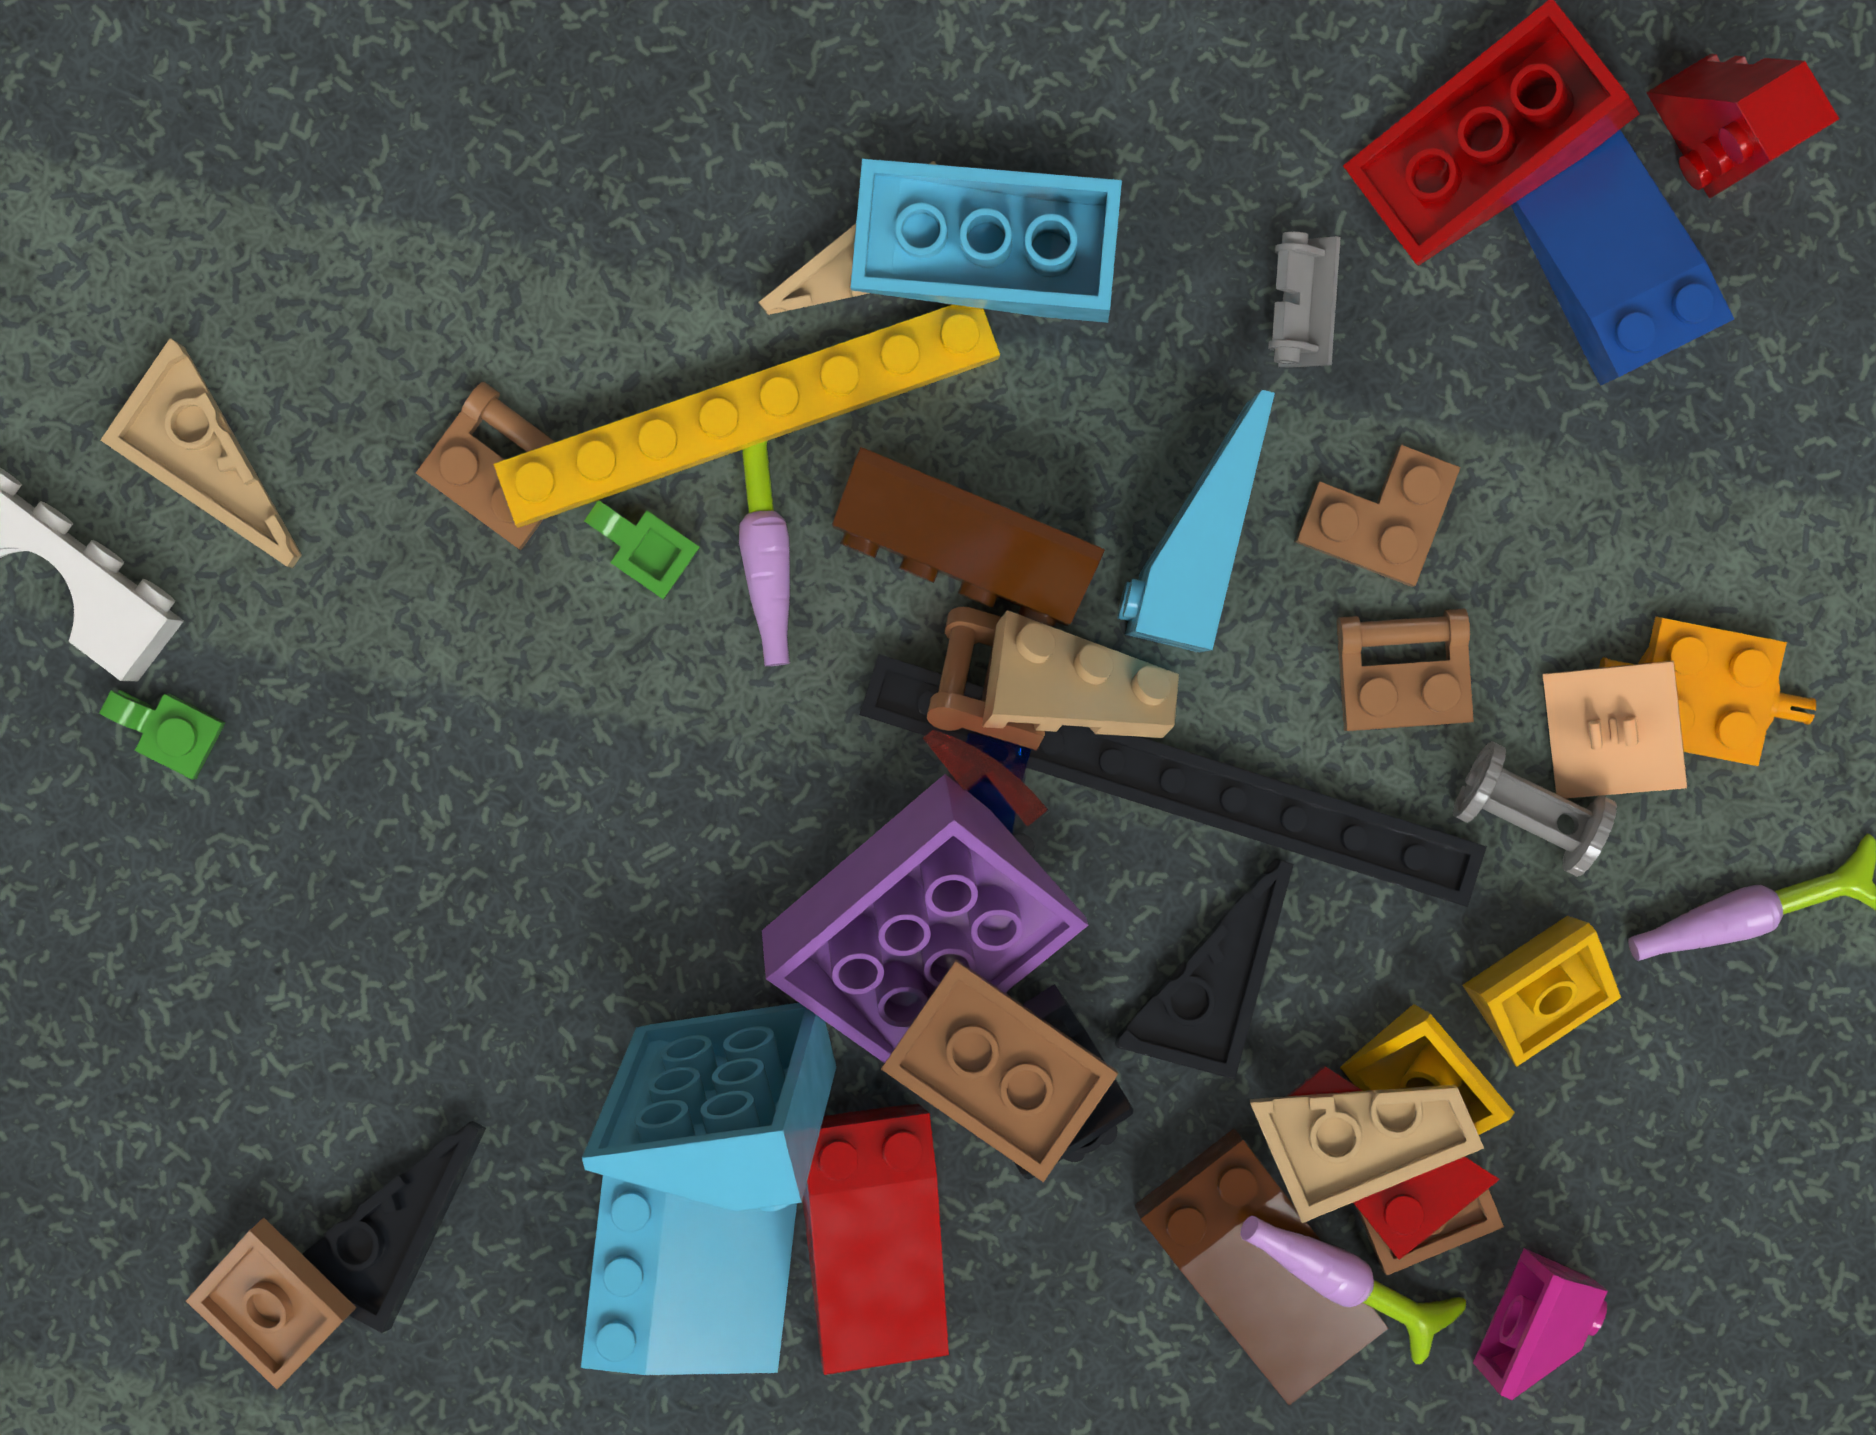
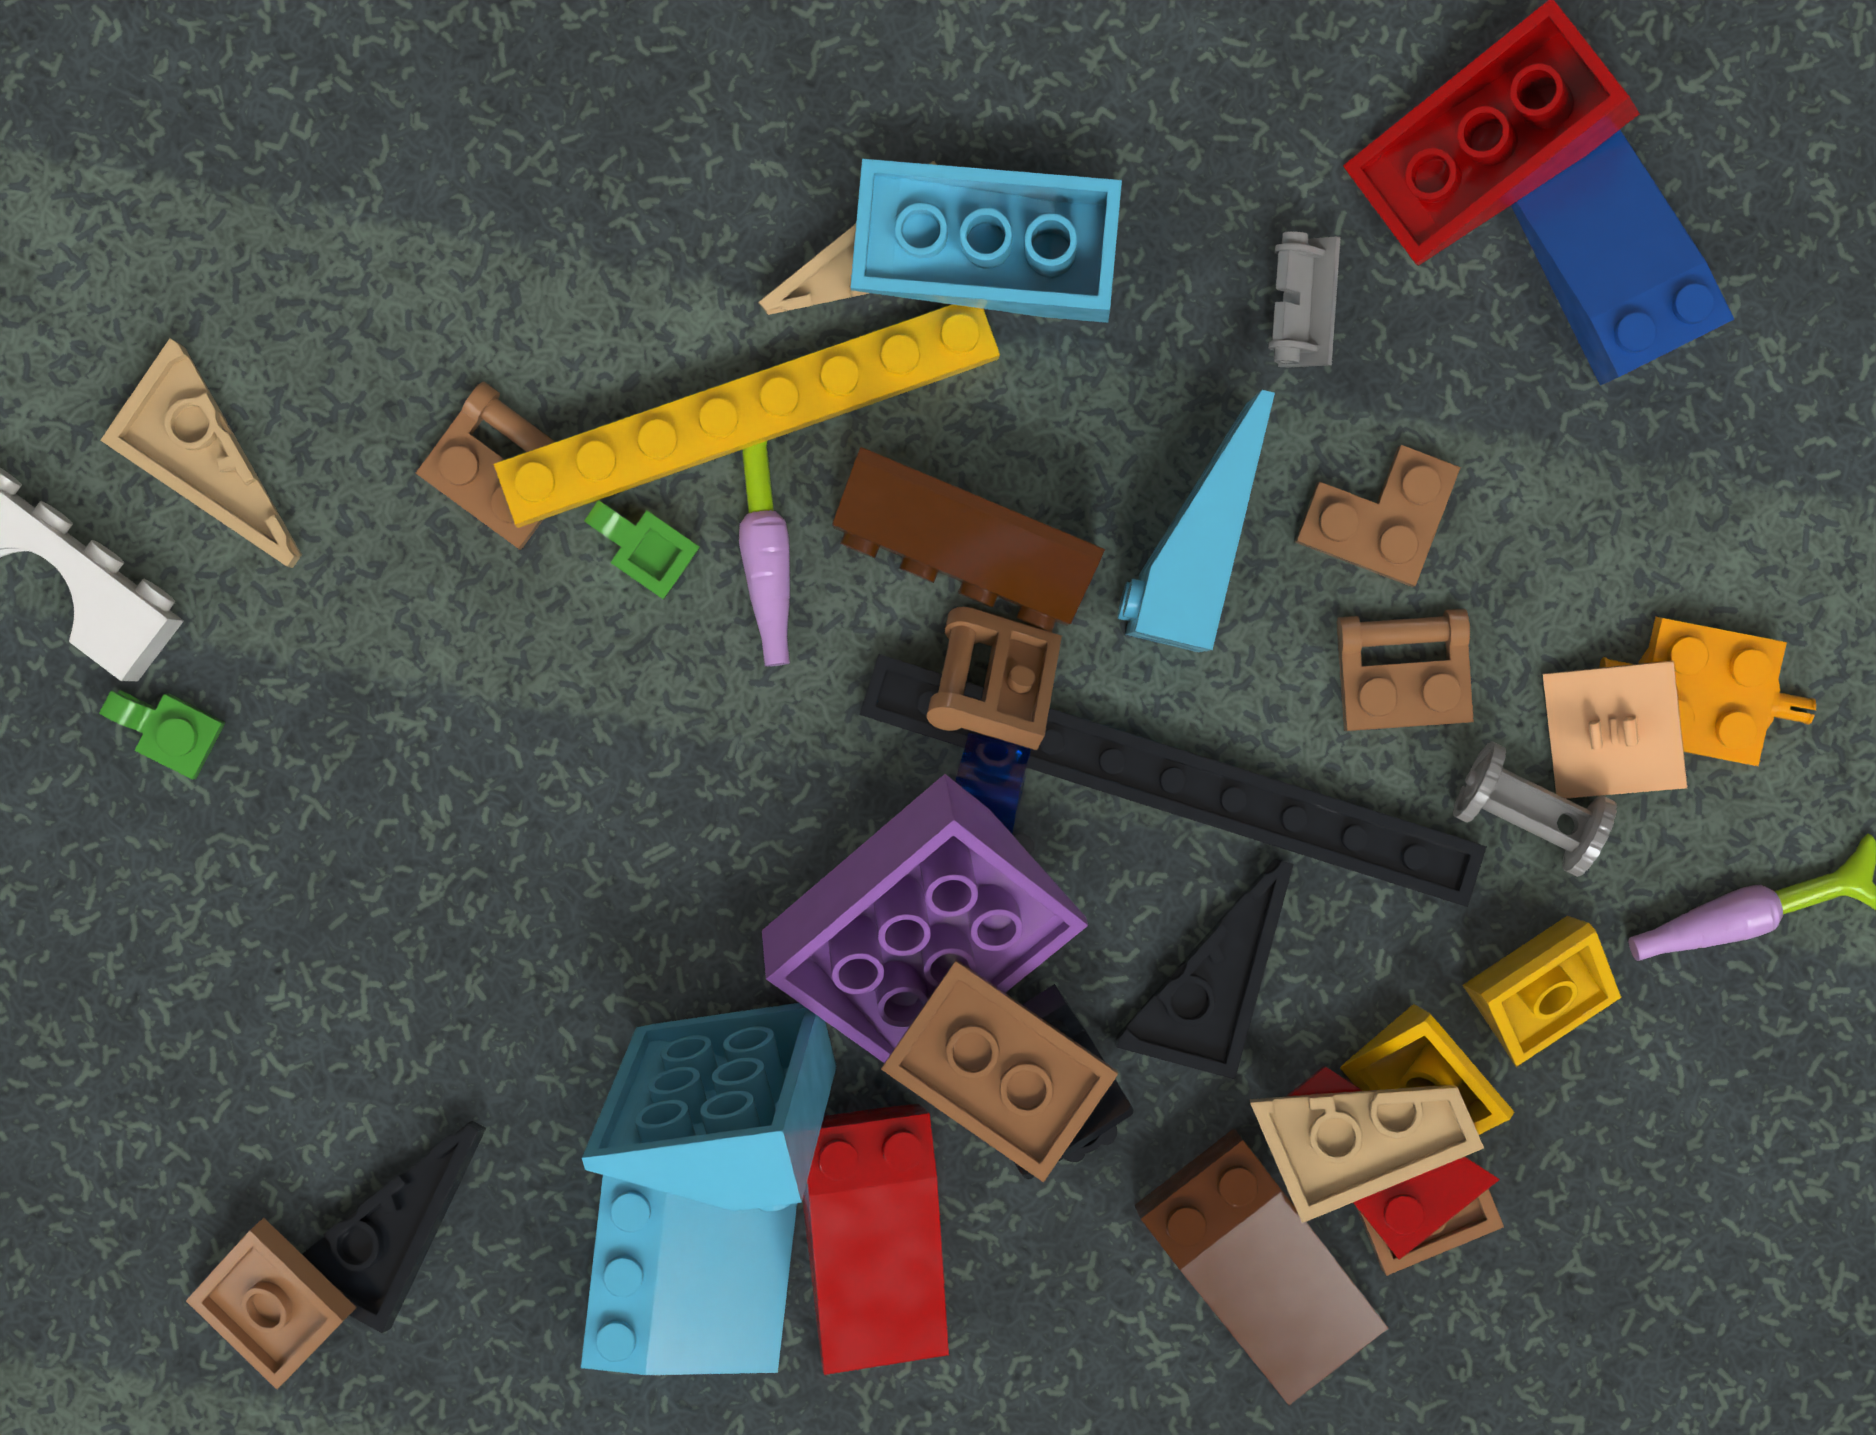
clear red slope [923,730,1050,827] -> none
tan wing [982,610,1179,738] -> none
lavender piece [1240,1216,1466,1364] -> none
dark pink slope [1473,1248,1608,1400] -> none
red wedge [1646,54,1840,199] -> none

